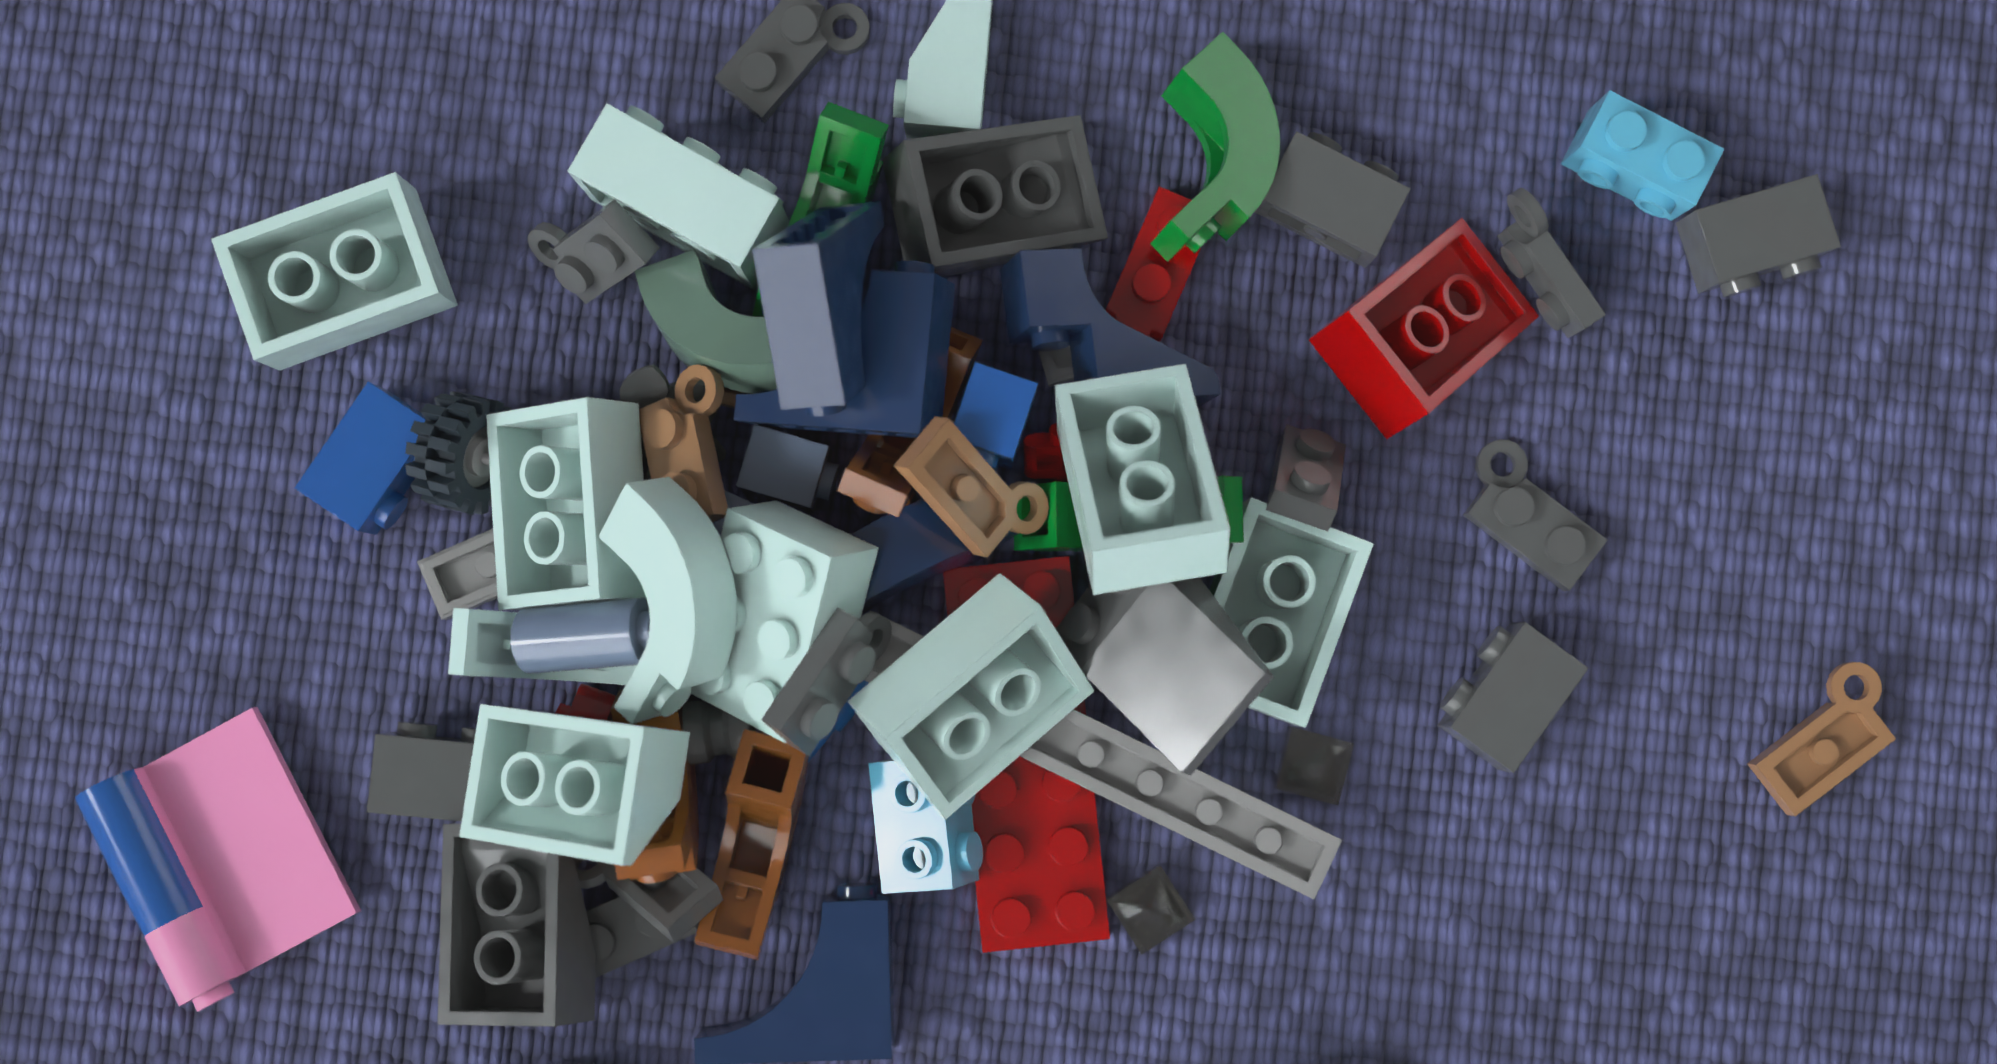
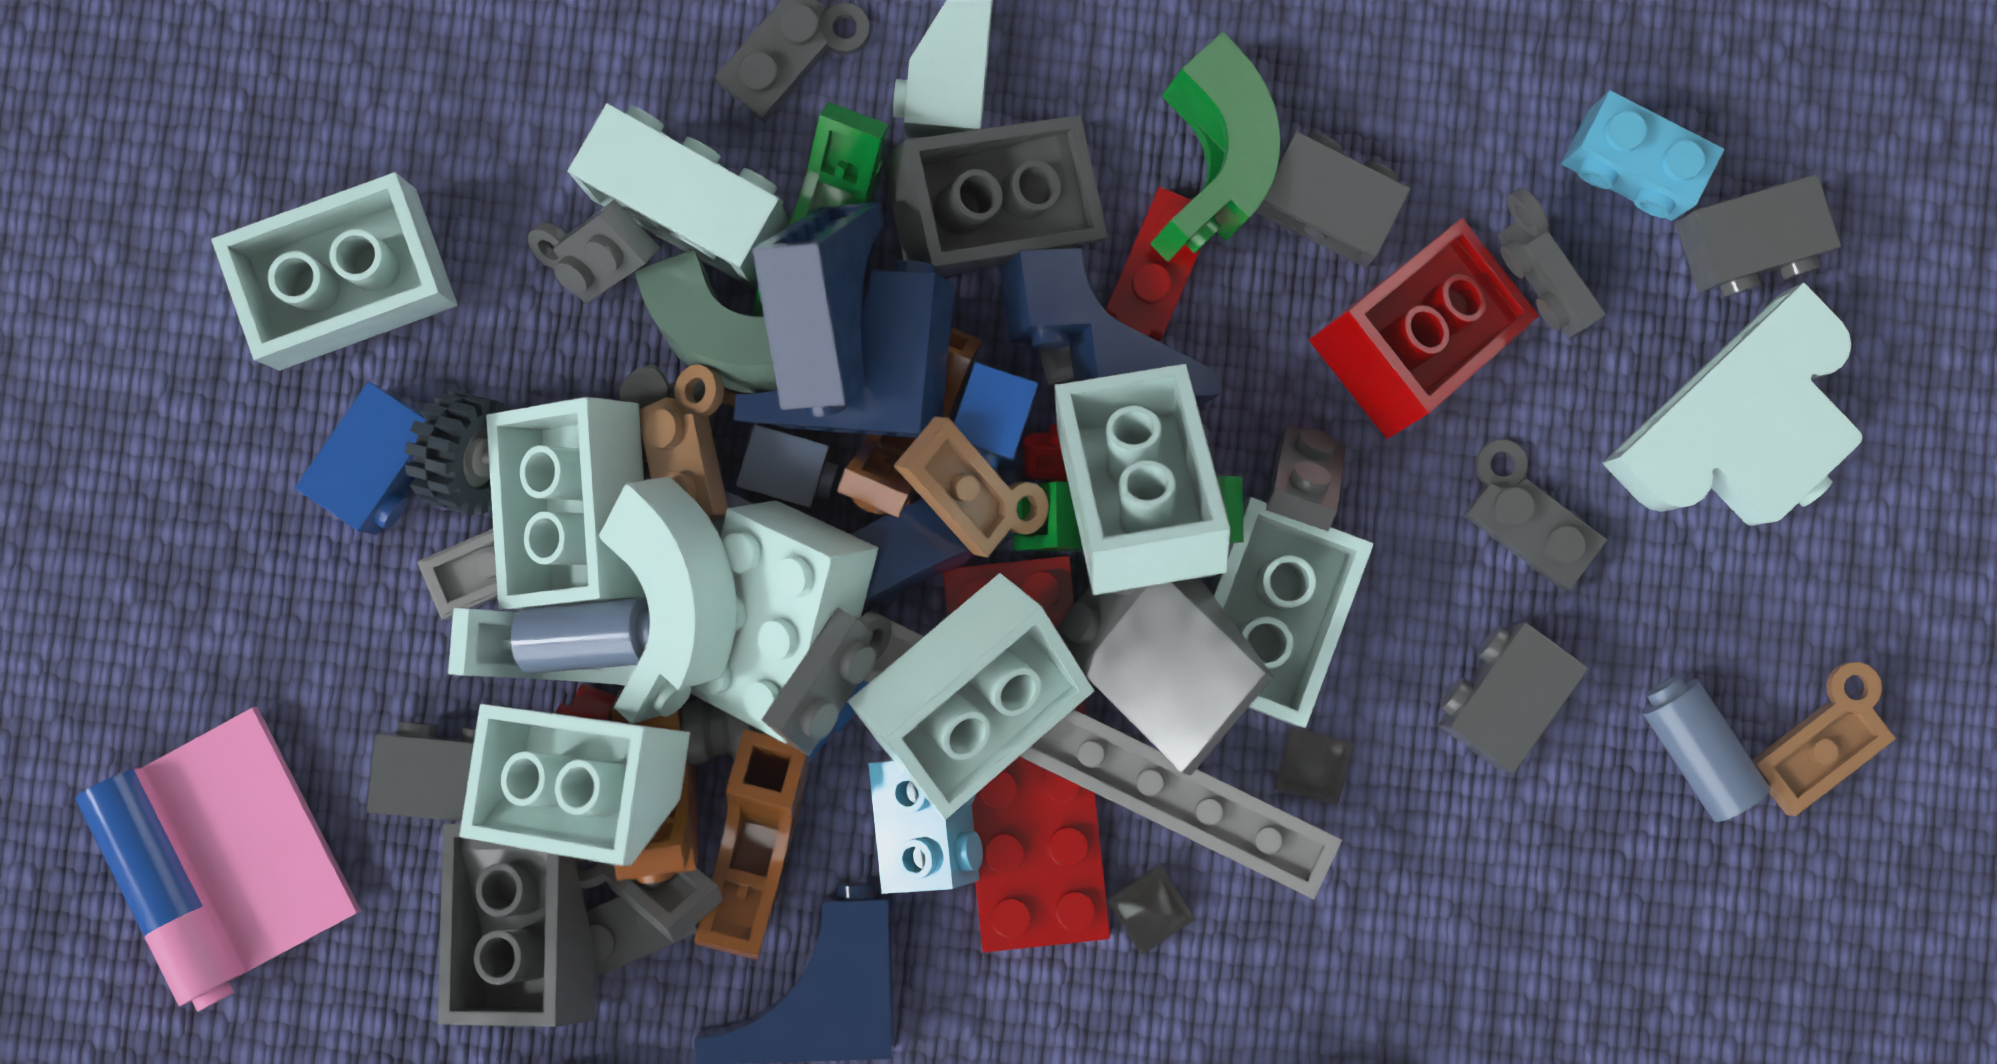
none -> light aqua brick [1602,283,1862,526]
none -> sand blue brick [1642,675,1771,822]

